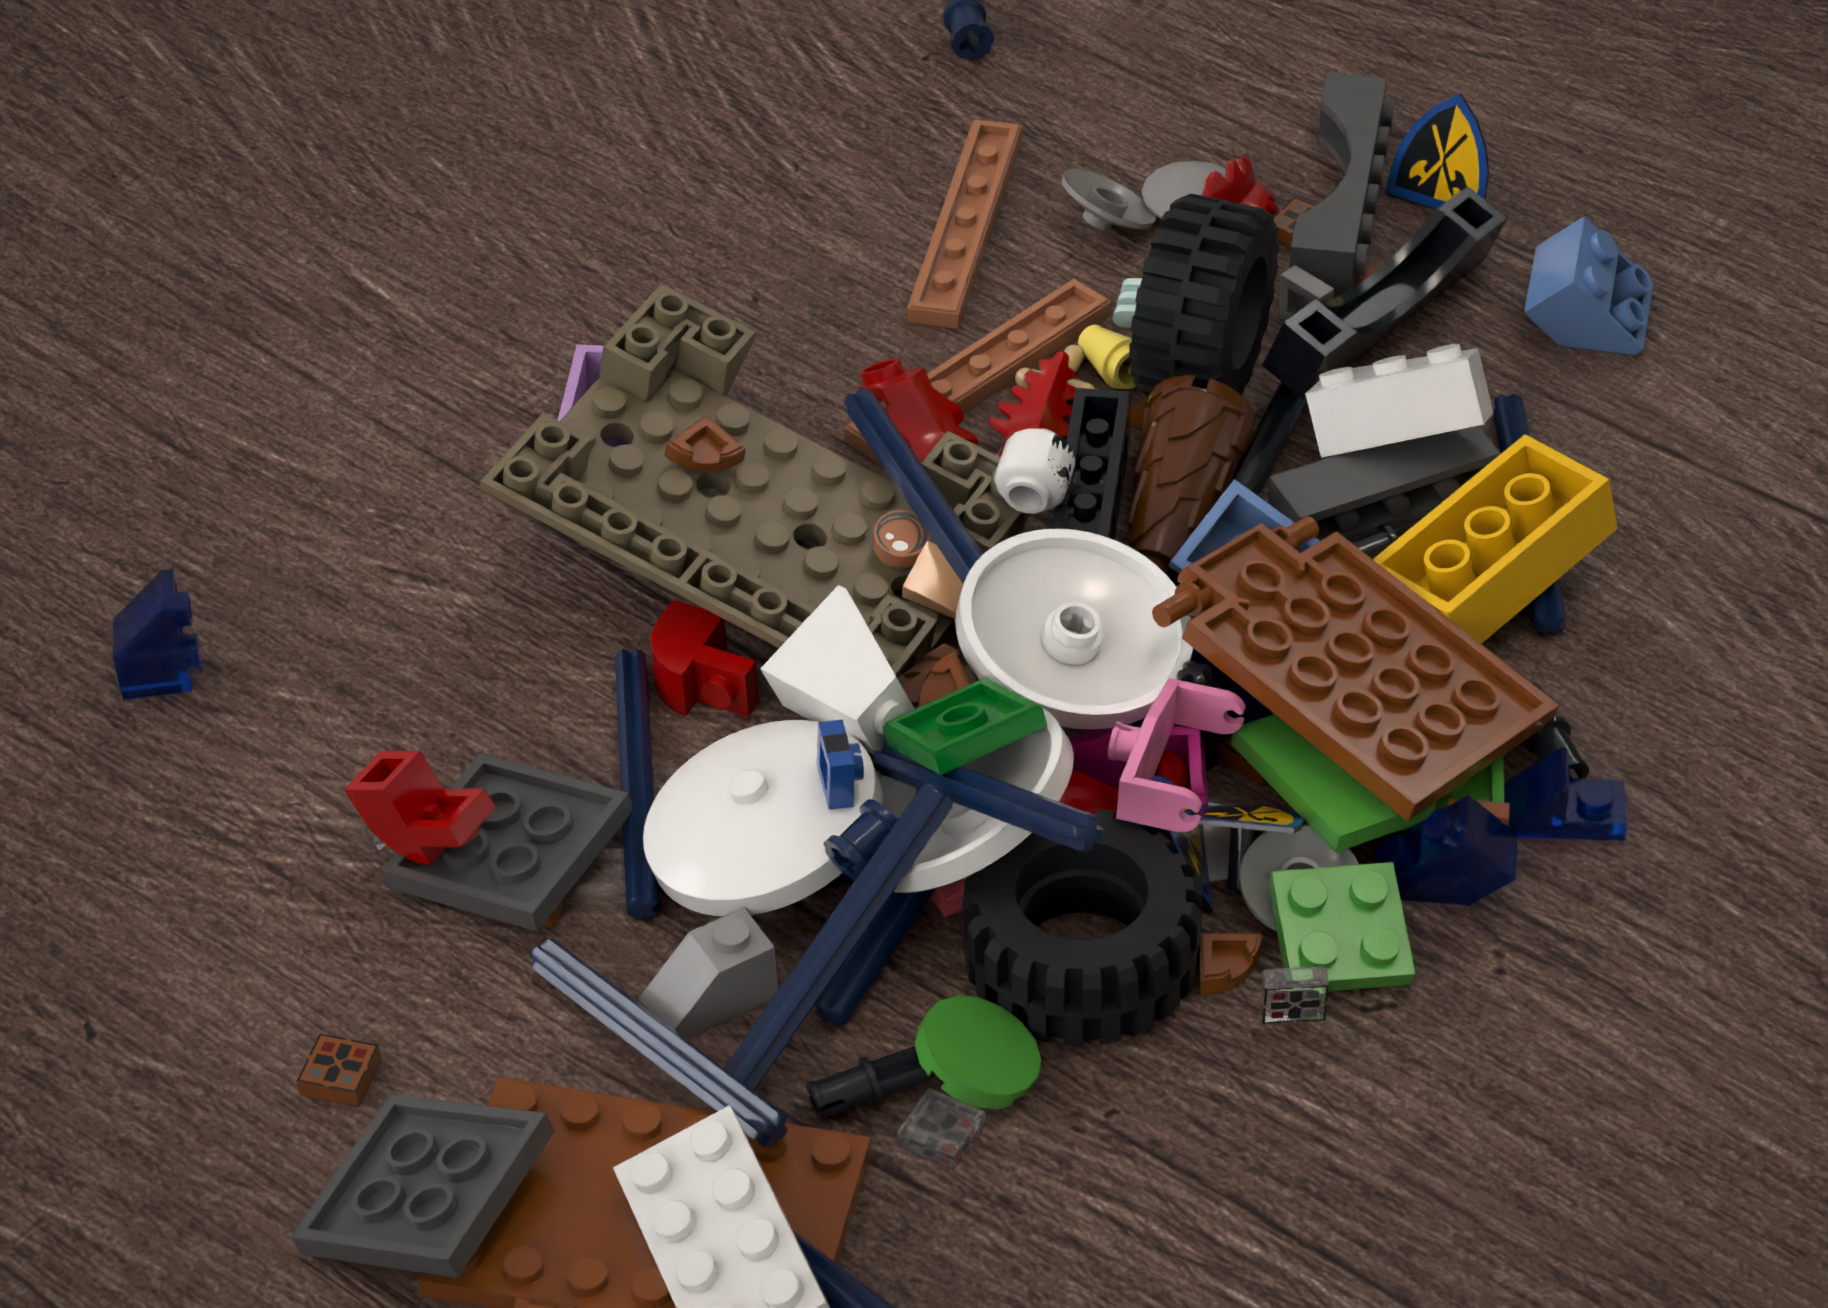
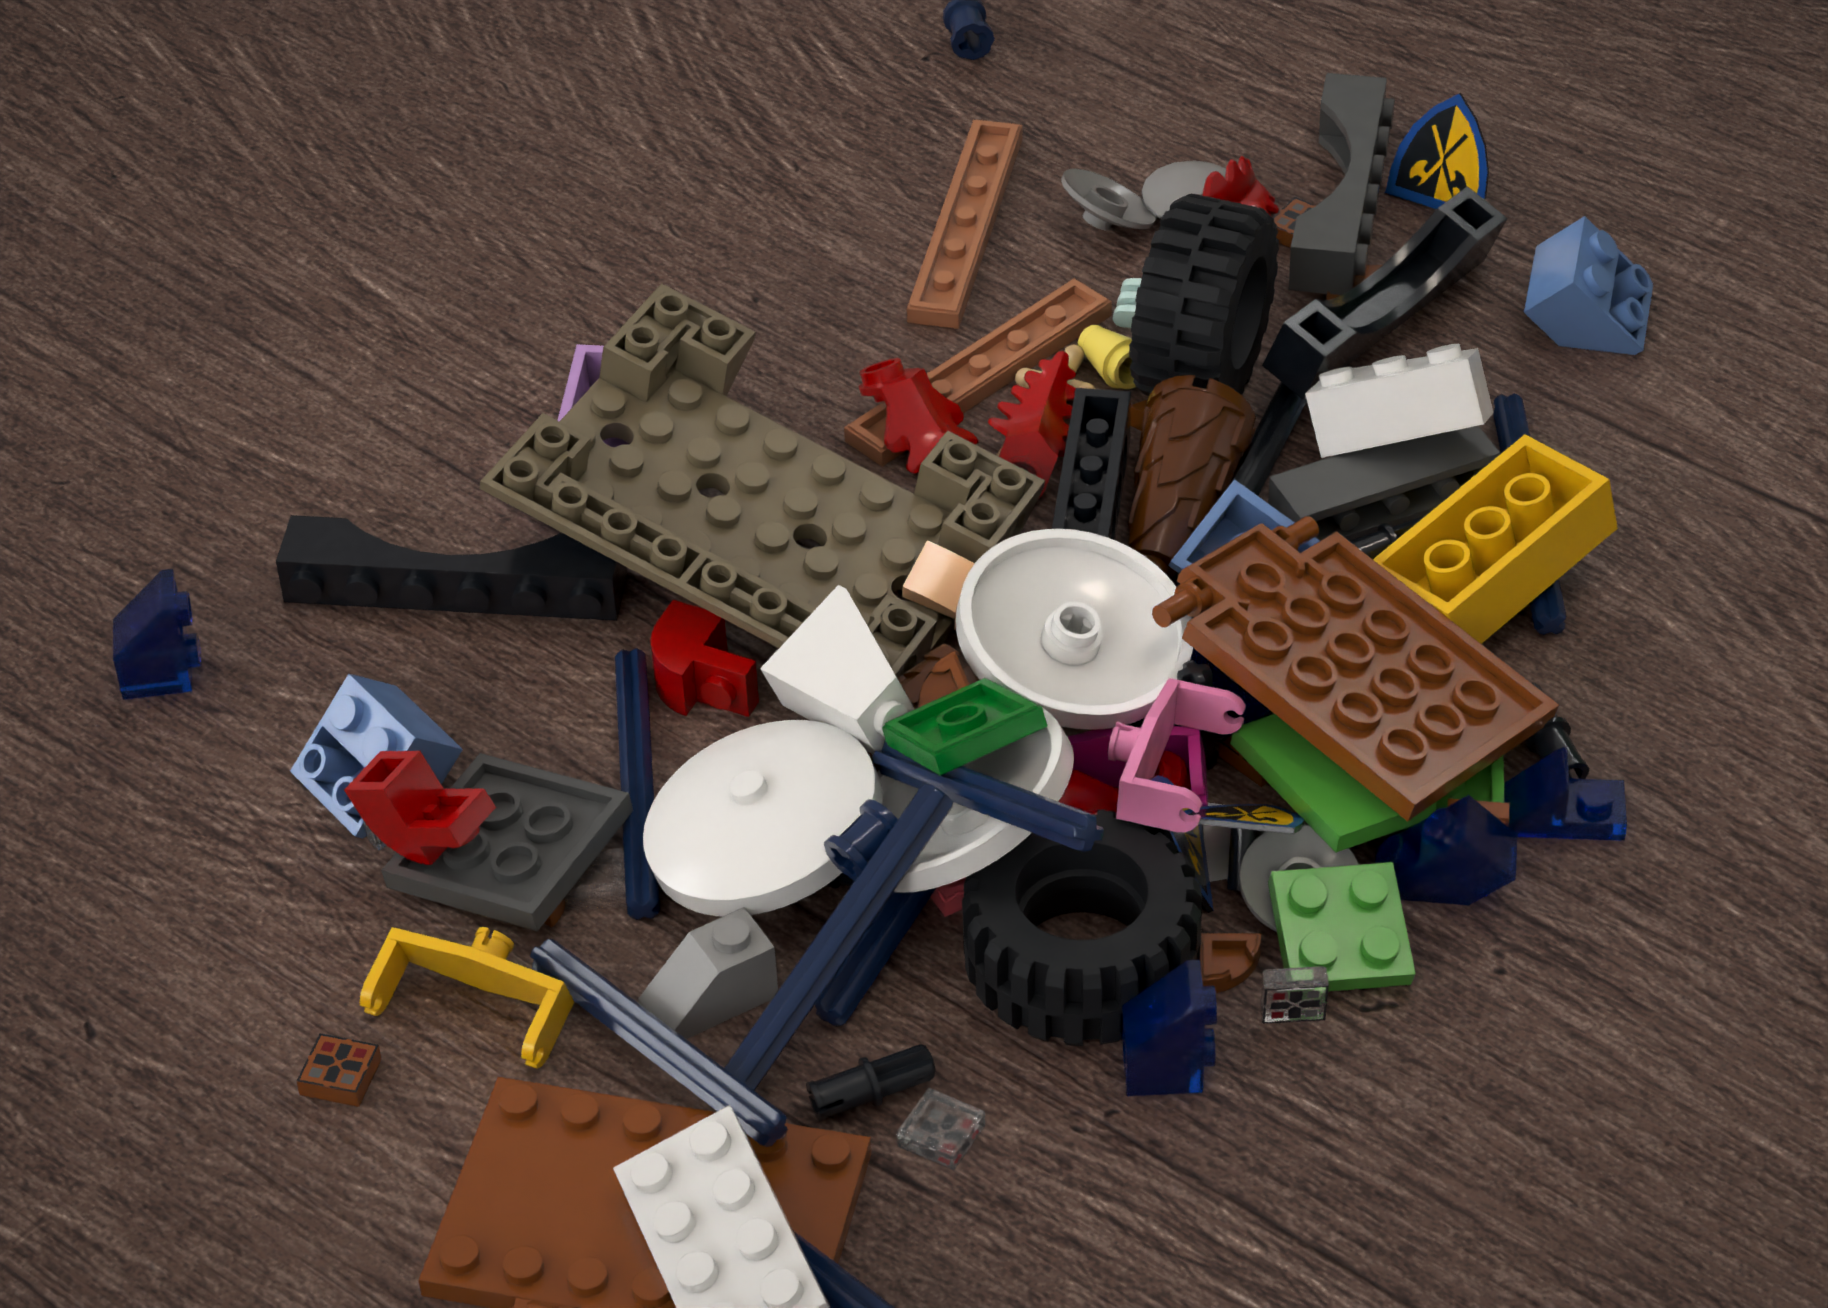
dark grey plate [291,1094,555,1278] -> none
dark orange tile [664,415,746,471] -> none
blue plate [817,719,864,810] -> none
dark blue axle [844,388,983,584] -> none
nougat tile [872,510,930,568] -> none
bright green tile [914,995,1041,1109] -> none
white head [994,428,1076,514] -> none
light grey plate [1279,265,1334,320] -> none
none -> black arch [276,515,628,621]
none -> medium blue slope [290,674,463,838]
none -> yellow piece [360,927,574,1069]
none -> clear blue slope [1122,960,1217,1096]

